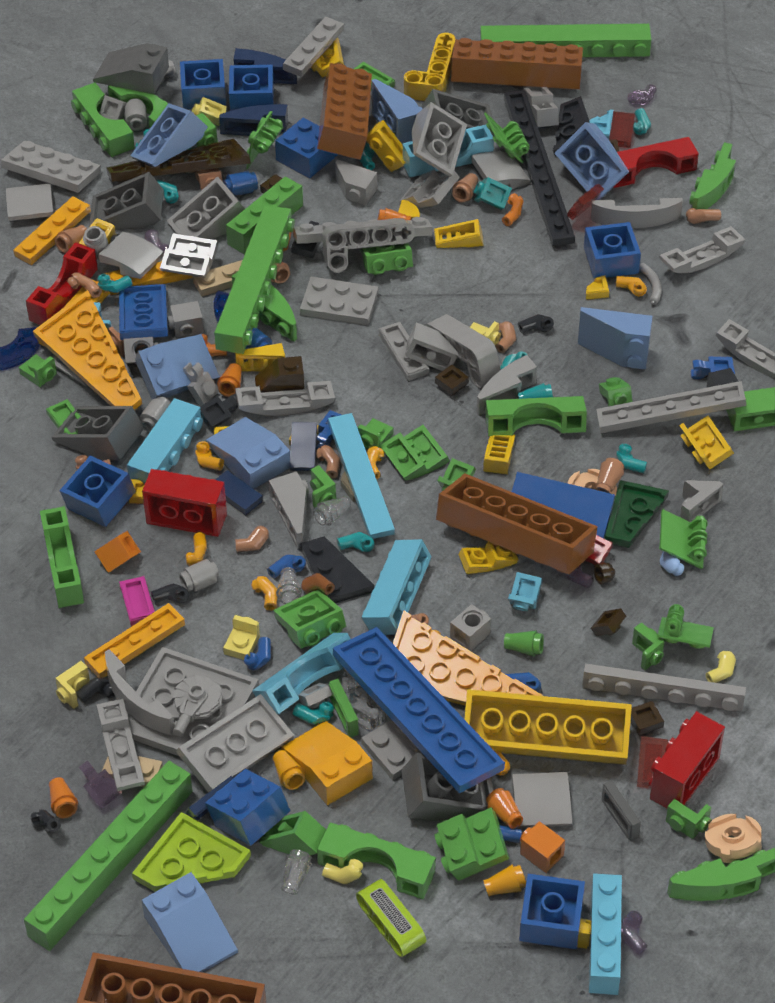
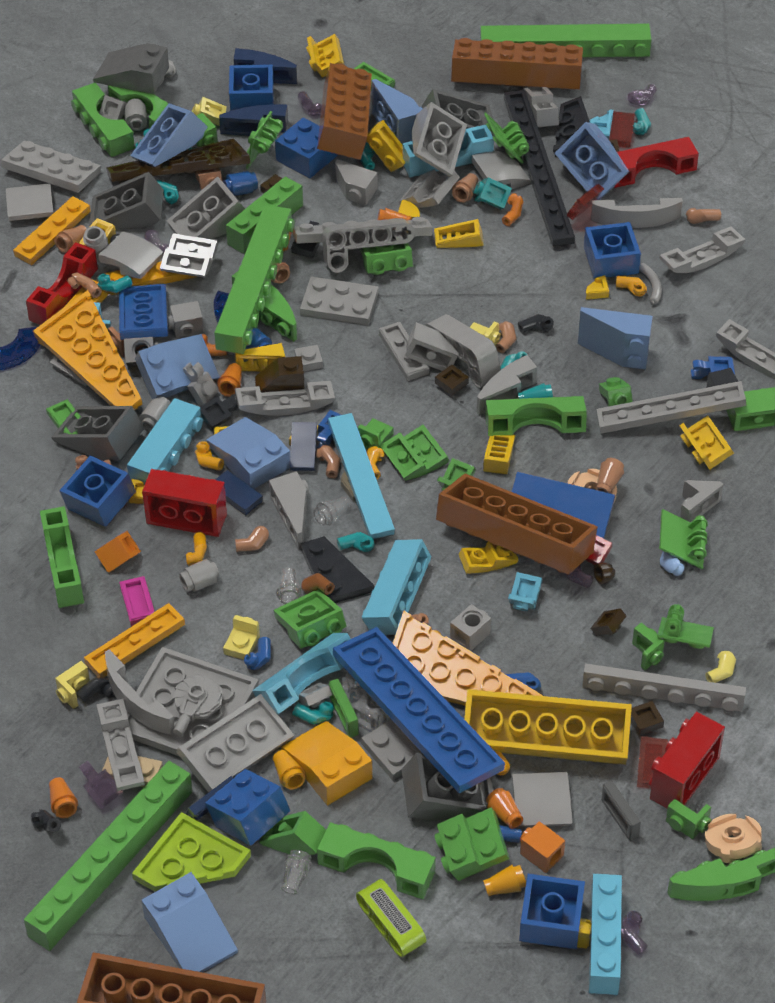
bright green bracket [19,354,57,387] -> none
black arm [150,583,189,603] -> none
blue brick [180,59,226,109] -> none
tan plate [193,260,243,297] -> none
light orange arm [251,576,278,611] -> none
blue arm [267,555,306,579] -> none
light grey plate [283,17,344,77] -> none
bright green bracket [310,465,337,510] -> none
light yellow arm [322,859,363,884] -> none
yellow beam [404,33,455,101] -> none
bright green cone [504,630,544,657] -> none
dark green wing [605,480,669,548] -> none
teal arm [616,444,647,474] -> none
bright green slope [689,142,736,210] -> none
none -> light grey plate [294,345,323,371]
none -> clear purple arm [298,91,322,116]

